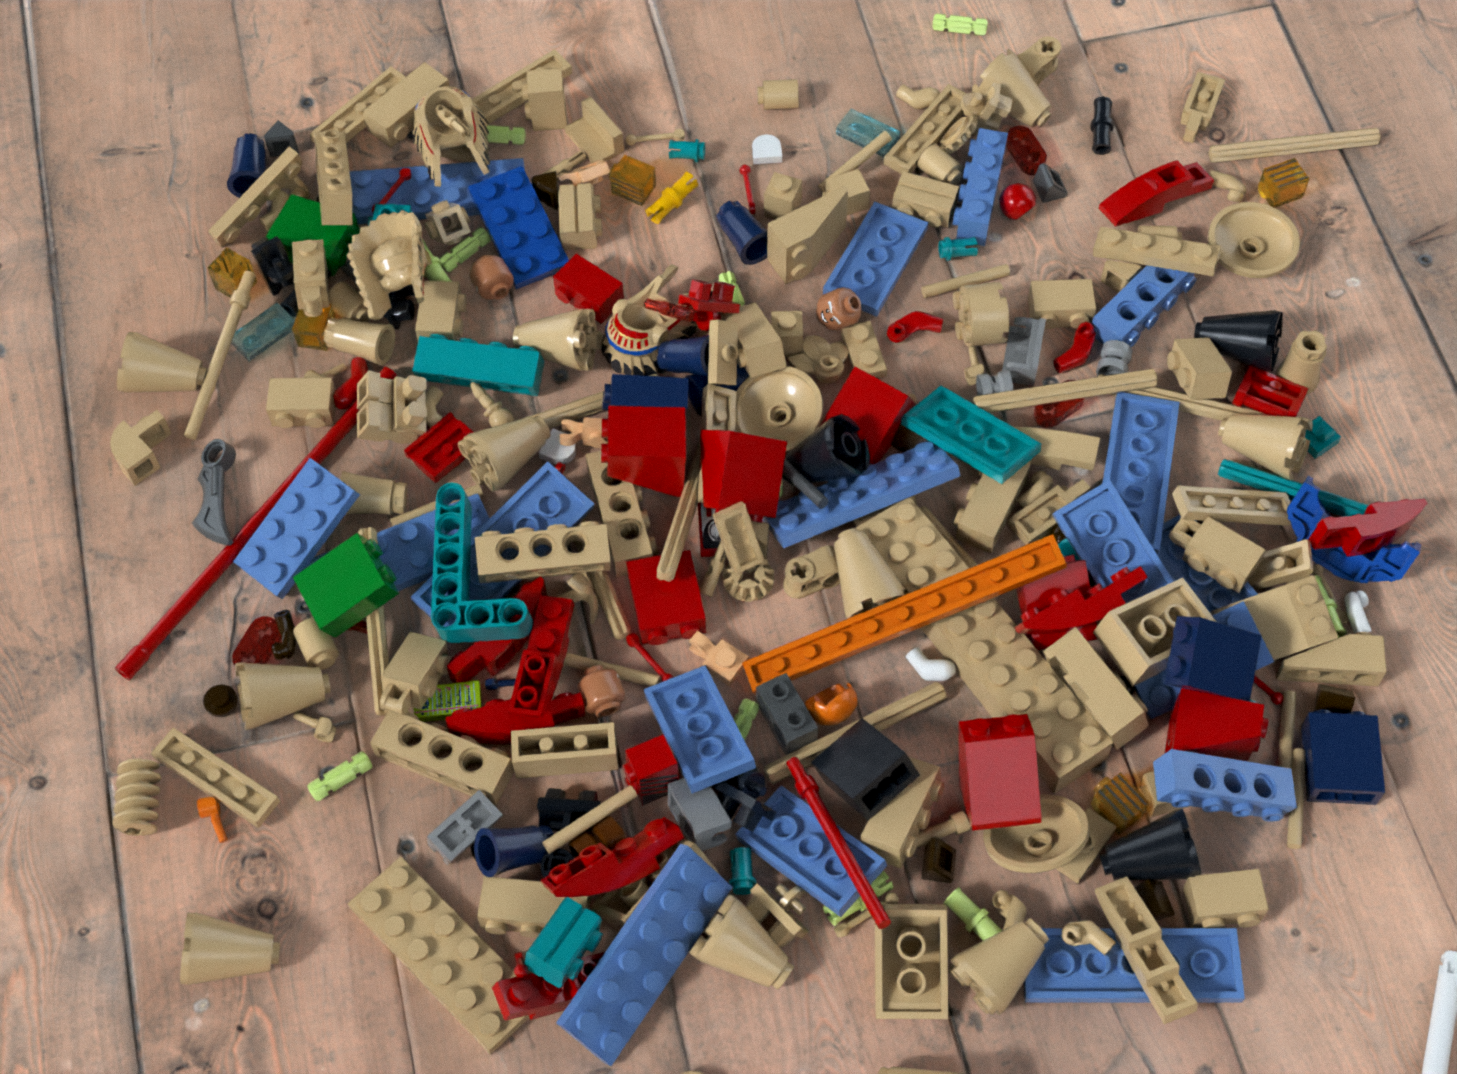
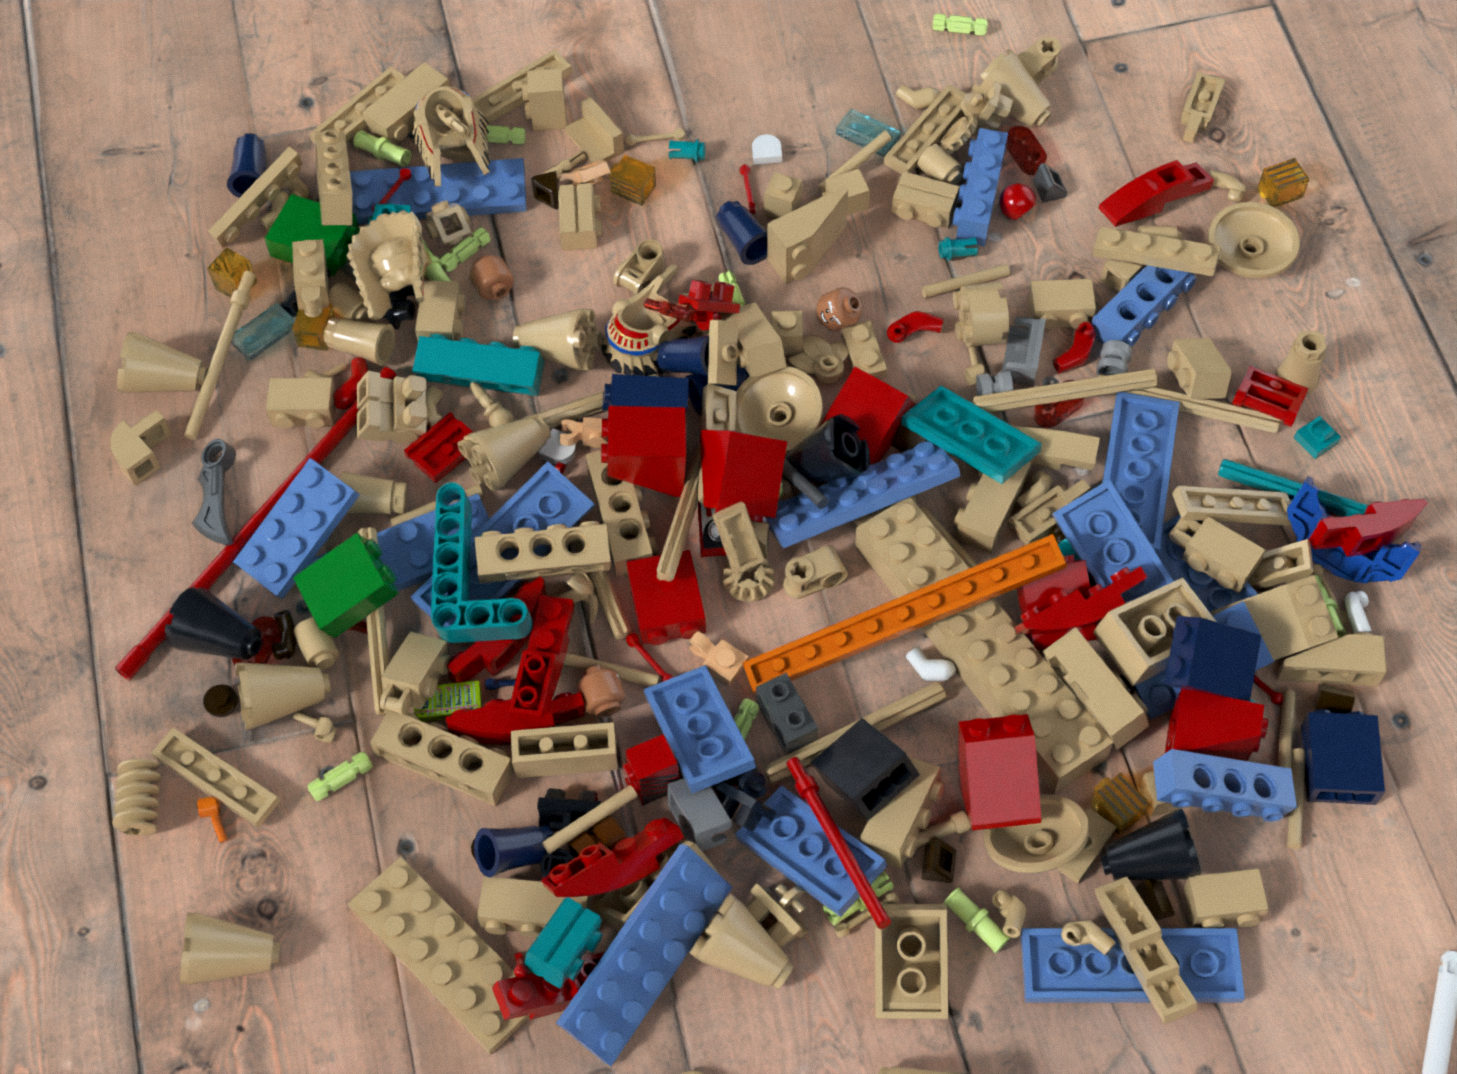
black hips [251,236,294,296] -> none
dark grey slope [264,120,299,157] -> none
light grey hinge [427,790,503,865] -> none
blue plate [468,166,569,289] -> none
red brick [553,253,624,324] -> none
yellow pin [645,172,699,224] -> none
tan pin [699,541,727,597] -> none
teal pin [729,847,757,895] -> none
tan brick [757,79,799,110] -> none
orange hair [804,683,857,726] -> none
medium blue plate [823,201,928,317] -> none
tan cone [834,528,907,619] -> none
tan cone [948,918,1049,1015] -> none
black pin [1090,96,1114,155] -> none
black cone [1194,310,1283,372] -> none
tan axle [1209,128,1381,163] -> none
tan cone [1218,414,1313,480] -> none
none -> black cone [165,587,263,660]
none -> yellowish green pin [353,130,412,167]
none -> tan piece [613,239,665,295]

